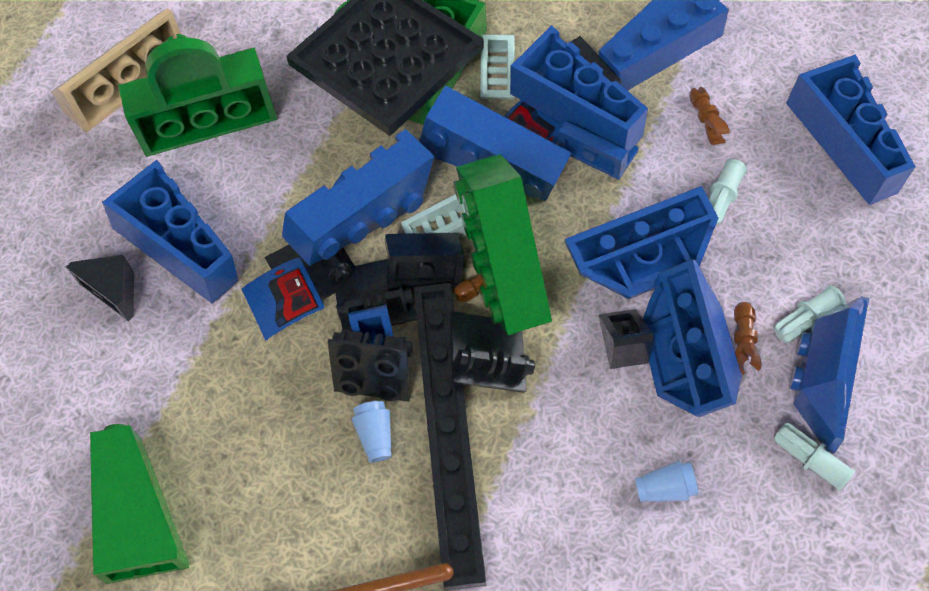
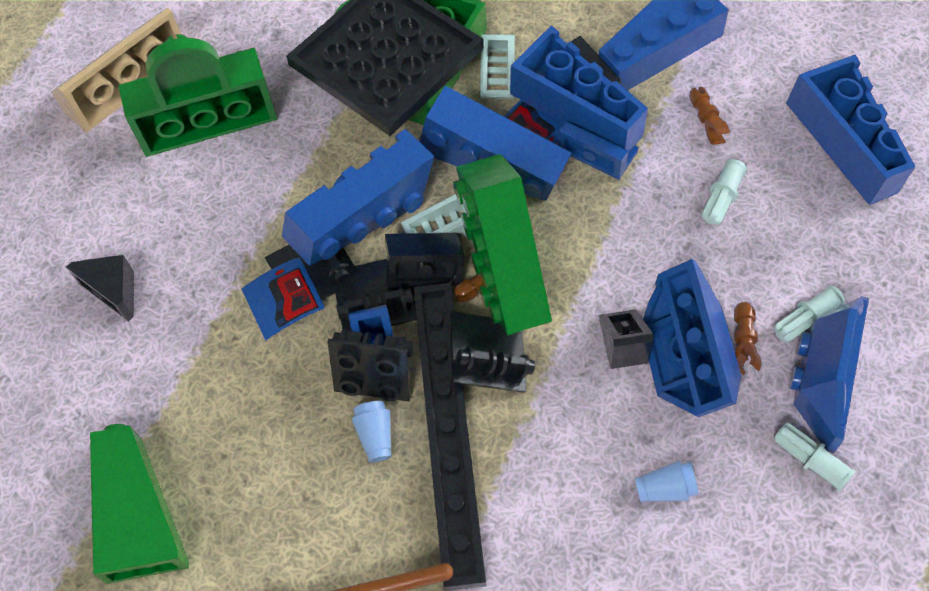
blue wedge [102,159,239,304] -> none
blue wedge [564,186,719,299] -> none

